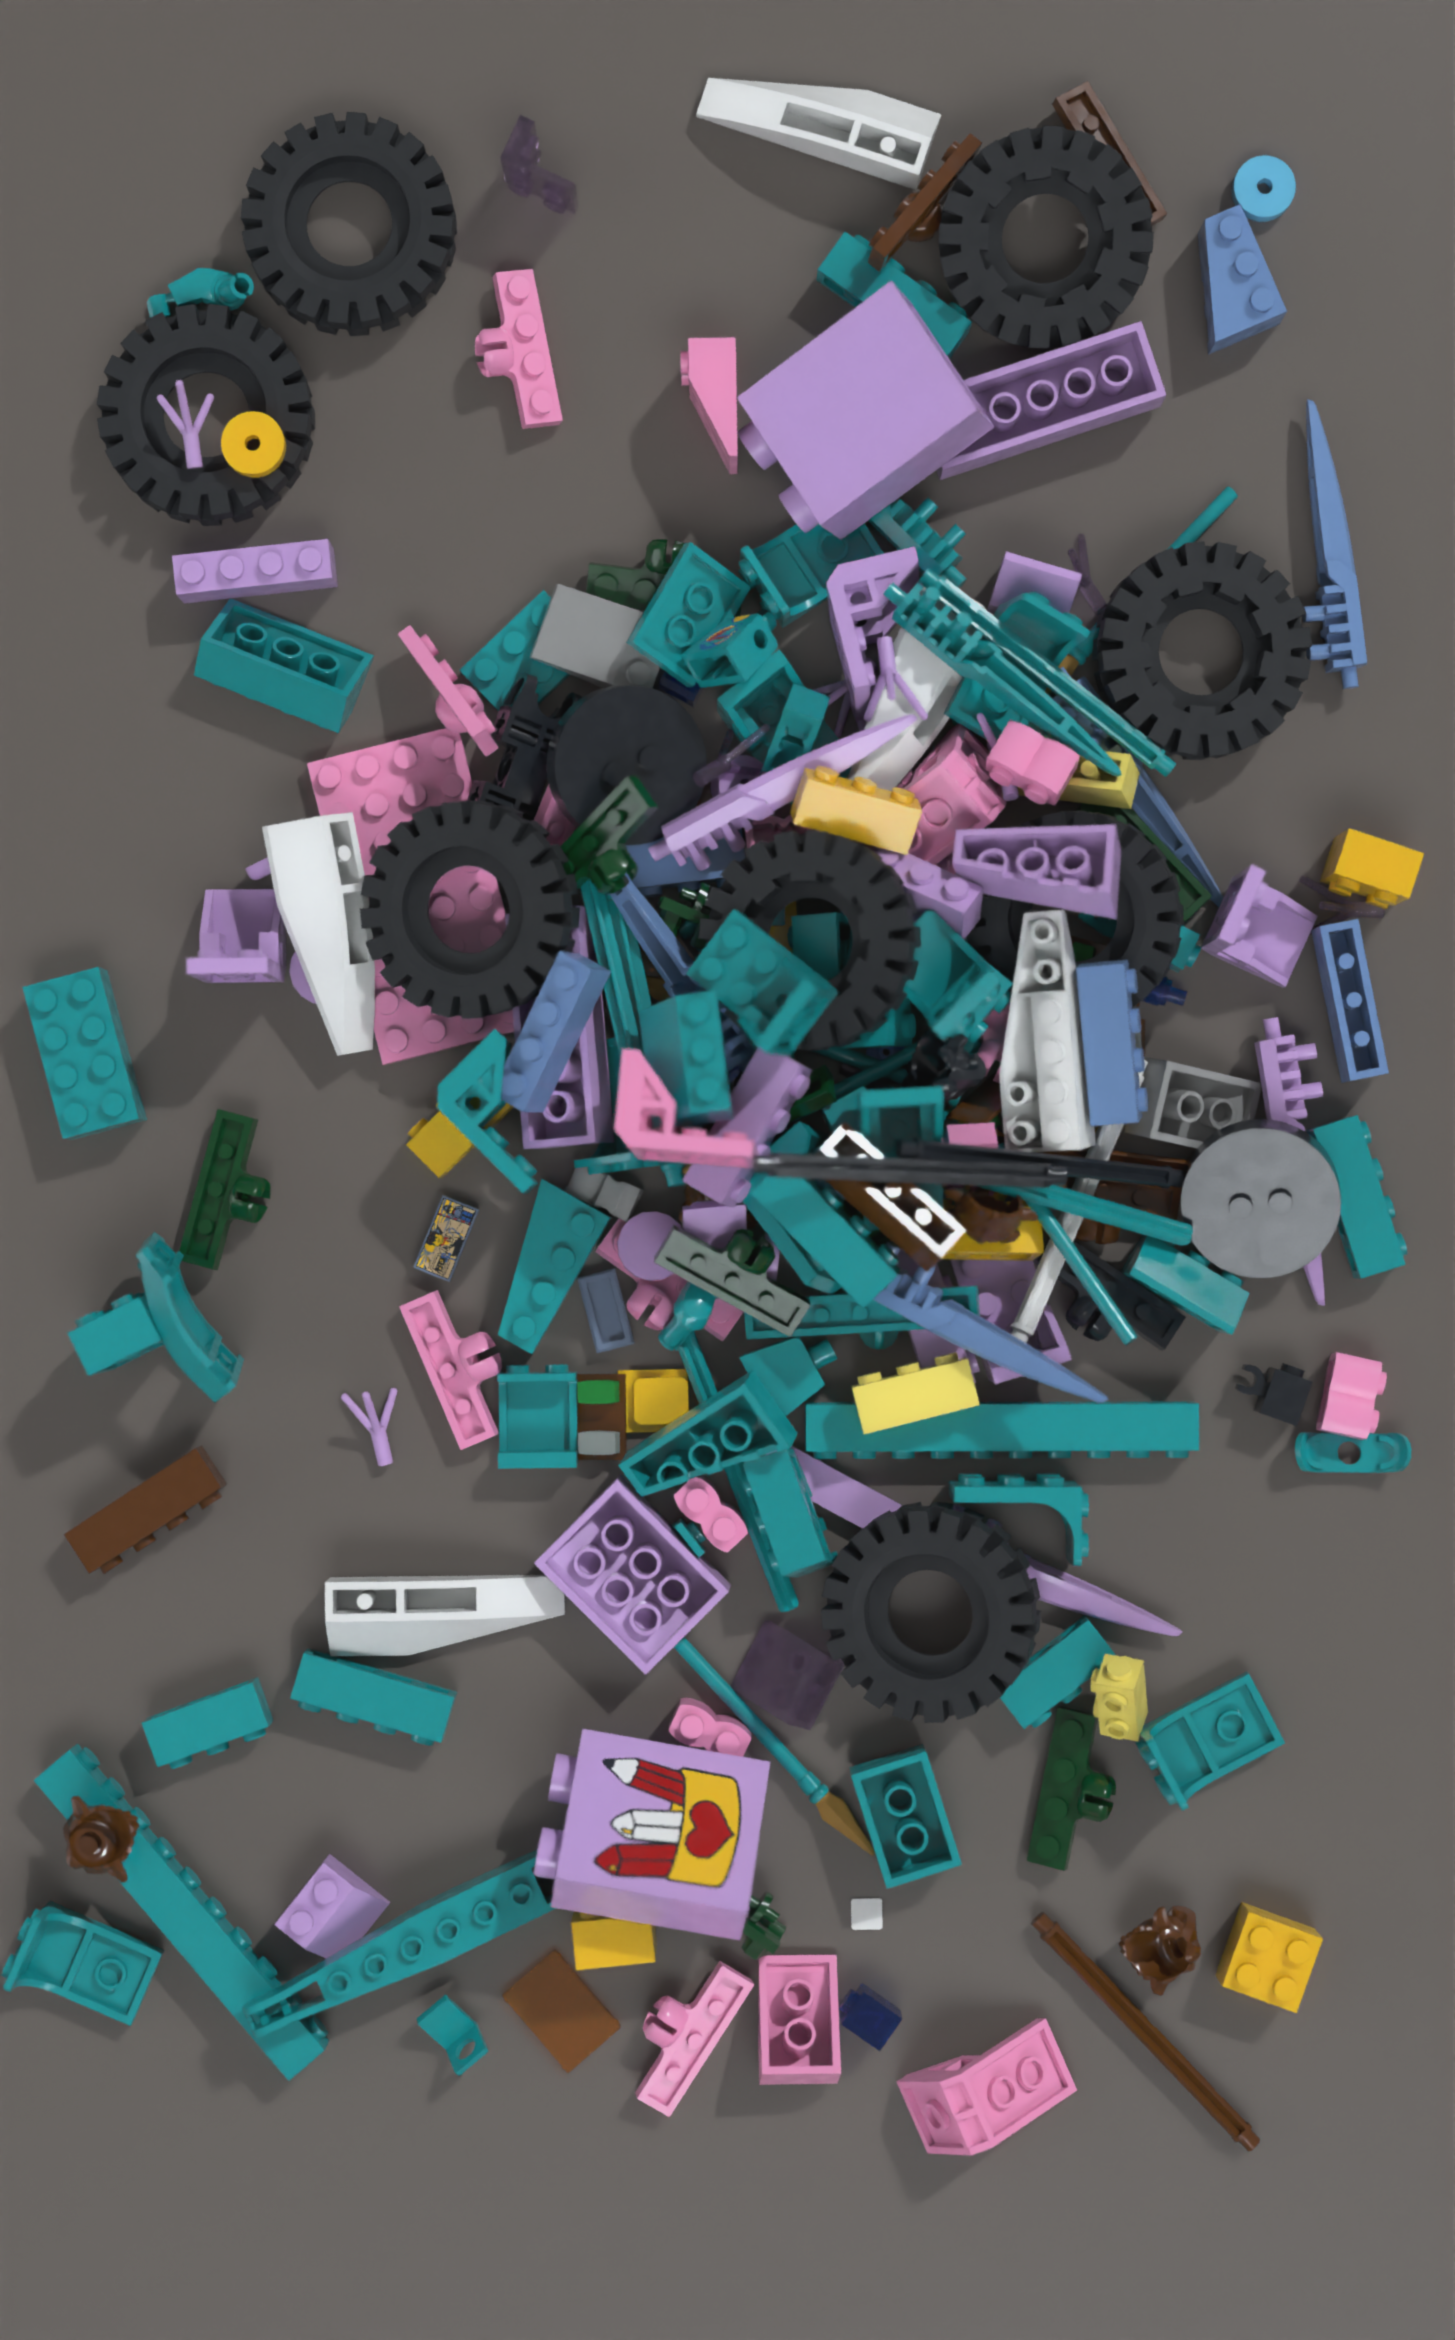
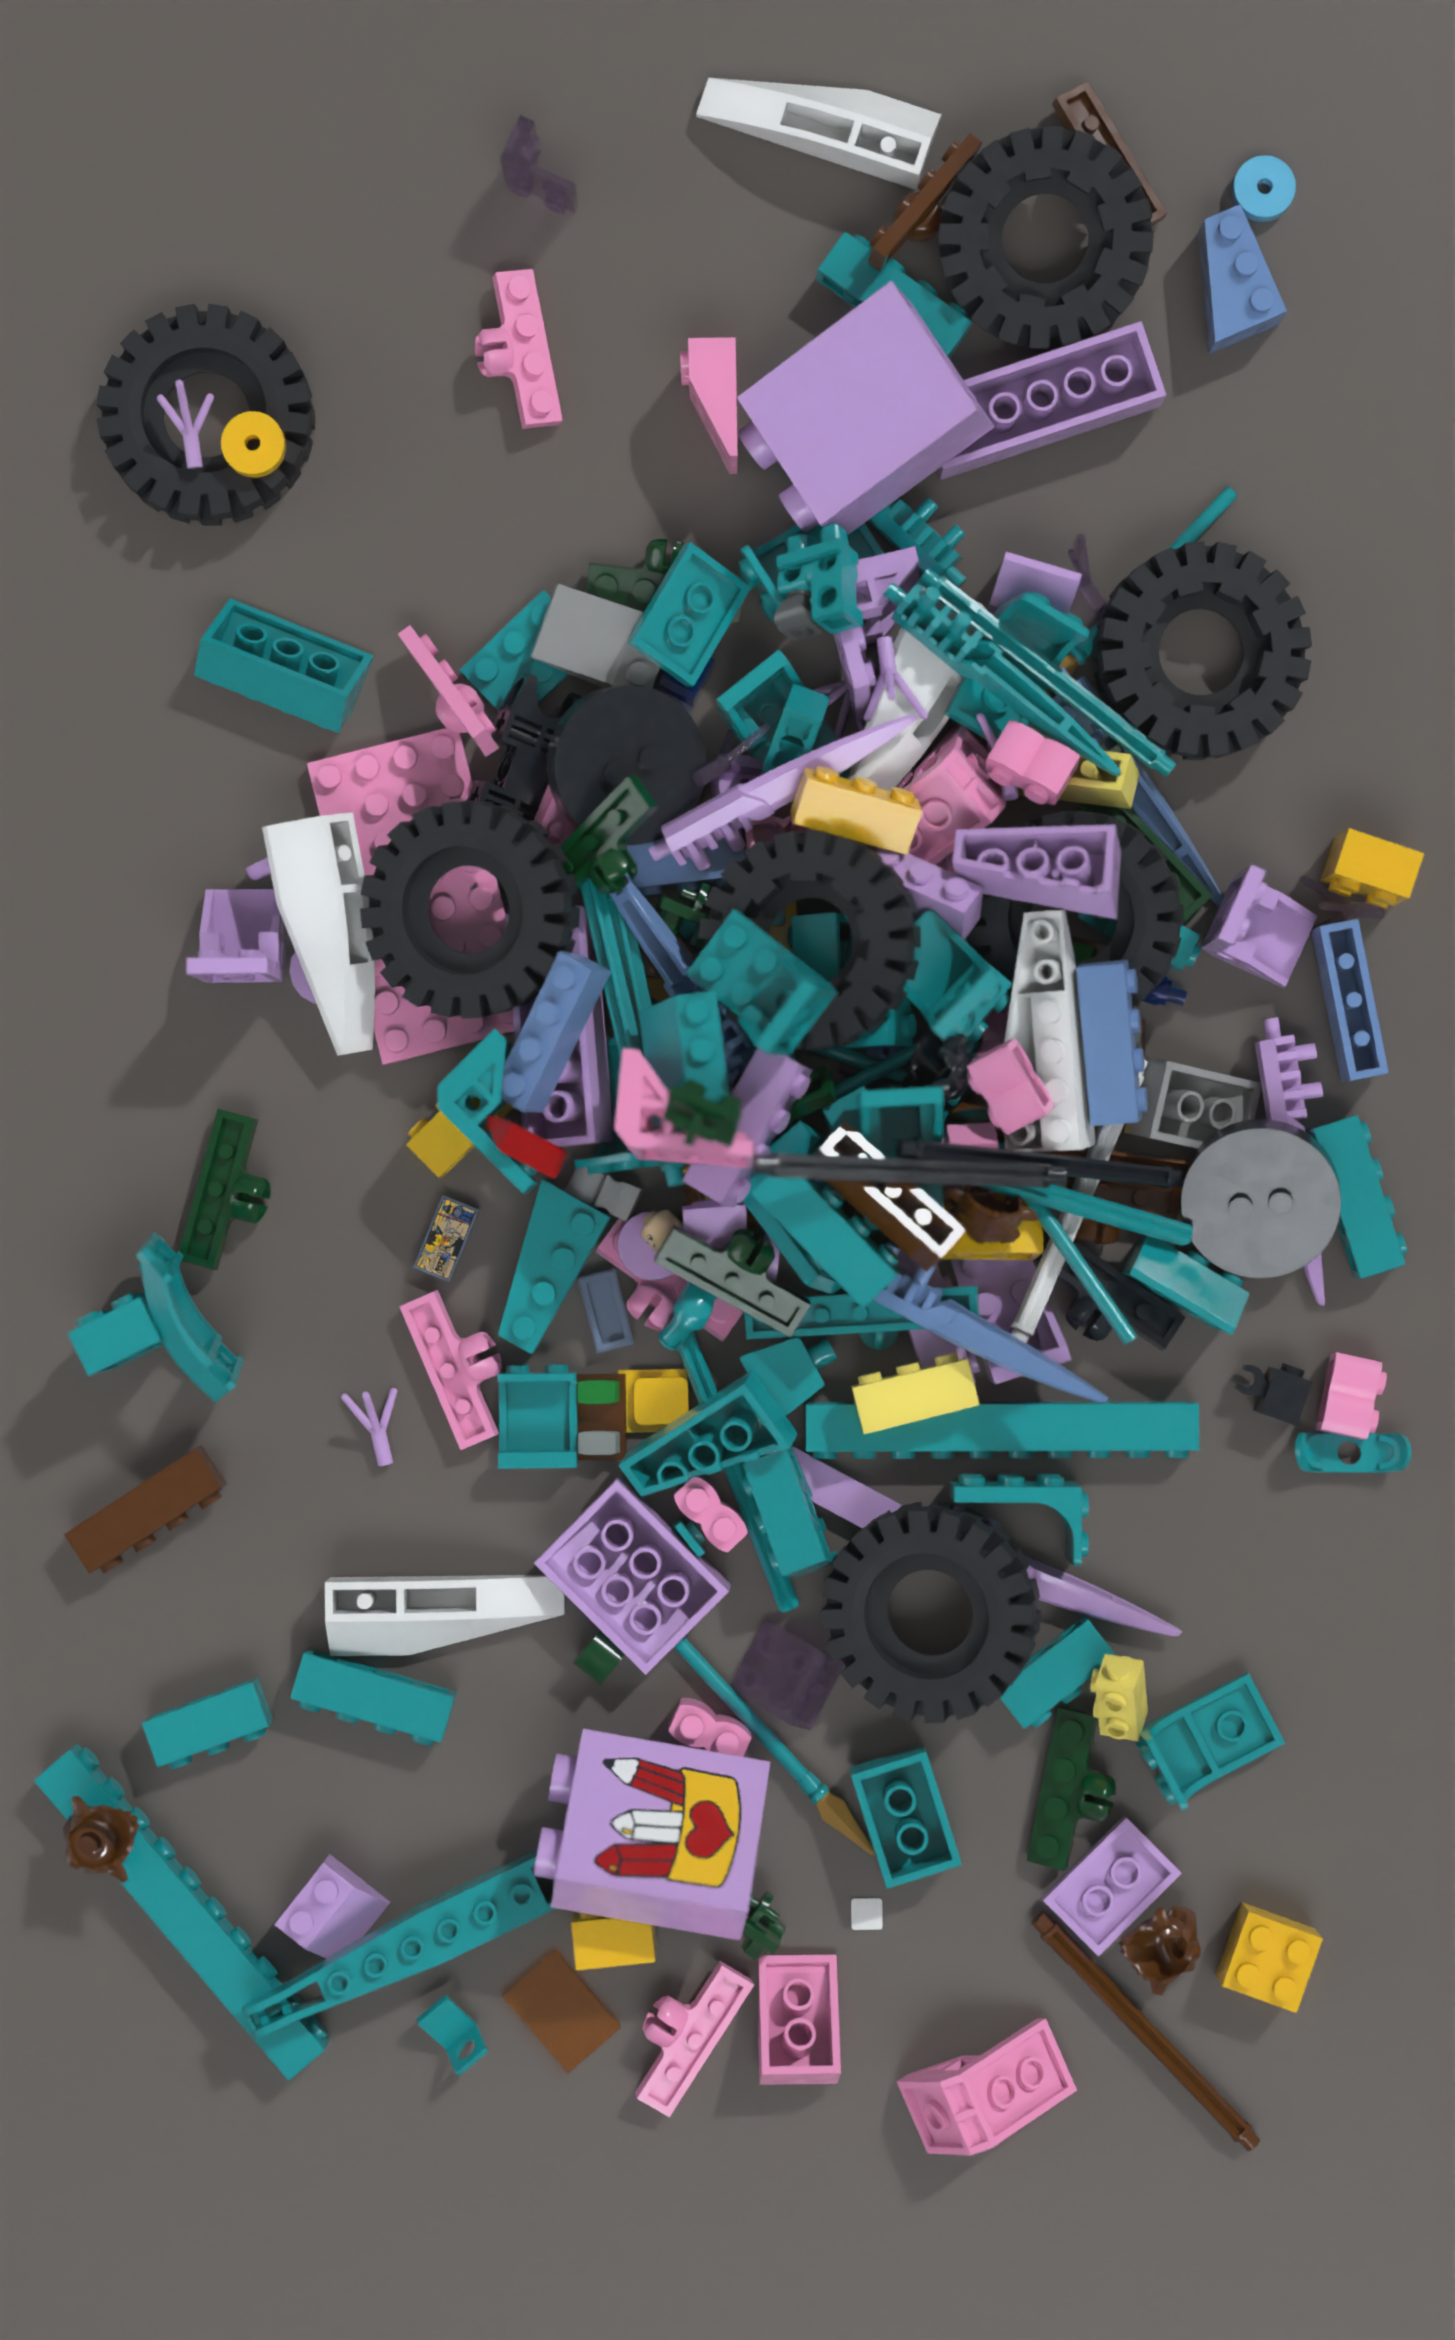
teal bracket [1,1901,165,2026] -> none
teal brick [22,967,147,1140] -> none
teal arm [147,268,254,318] -> none
lavender brick [172,539,338,603] -> none
black tyre [241,112,457,337] -> none
teal torso [681,609,778,688] -> none
clear blue brick [839,1983,902,2051] -> none
medium blue piece [1302,399,1367,689] -> none
none -> red slope [486,1115,568,1179]
none -> dark green piece [573,1629,625,1685]
none -> tan piece [641,1209,683,1252]
none -> dark green hips [663,1079,742,1147]
none -> teal hips [774,523,863,641]
none -> bright pink brick [967,1038,1054,1135]
none -> lavender plate [1042,1815,1182,1957]

